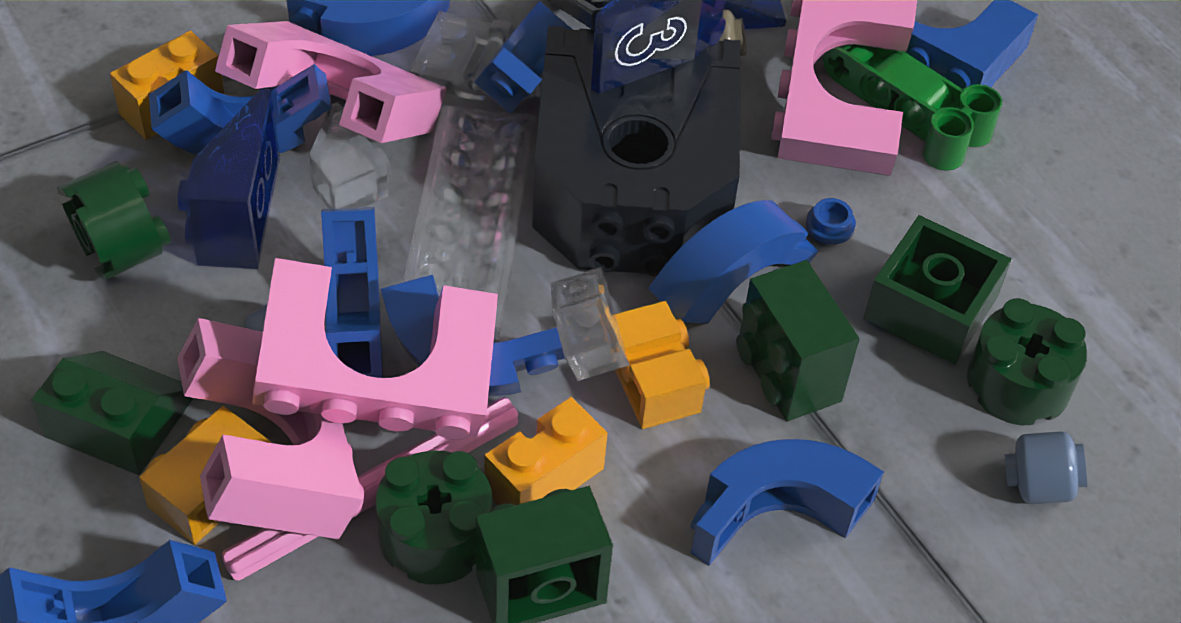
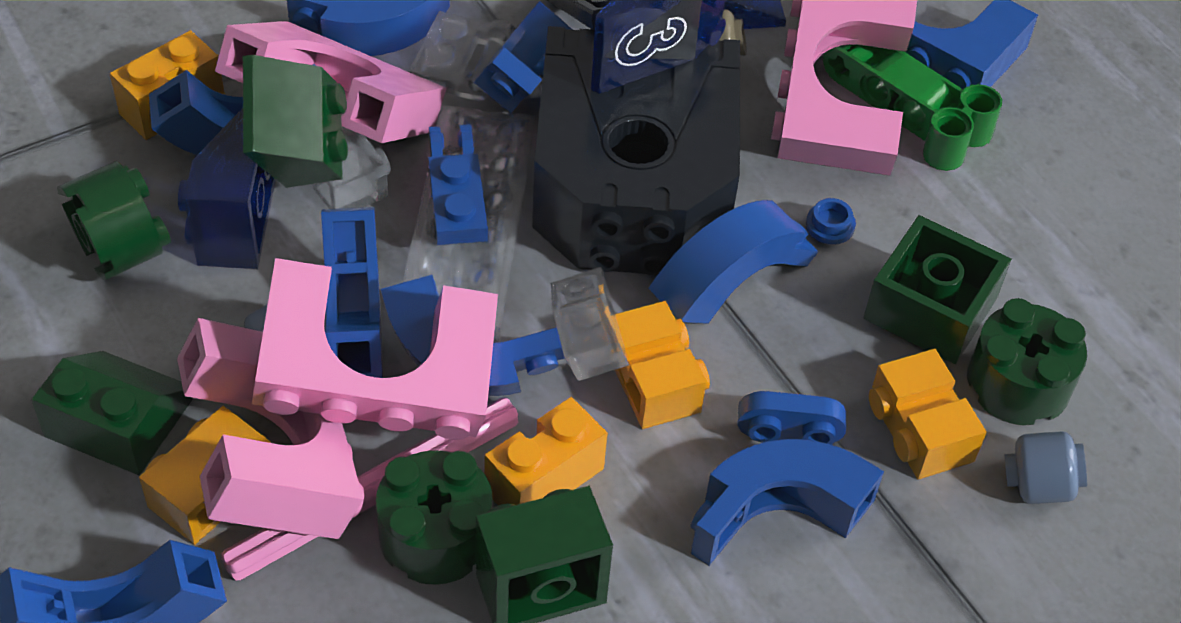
dark green brick [736,260,860,422] -> none
none -> dark green slope [243,55,348,188]
none -> blue hinge [428,124,488,245]
none -> blue plate [738,391,846,445]
none -> light orange brick [869,349,987,480]

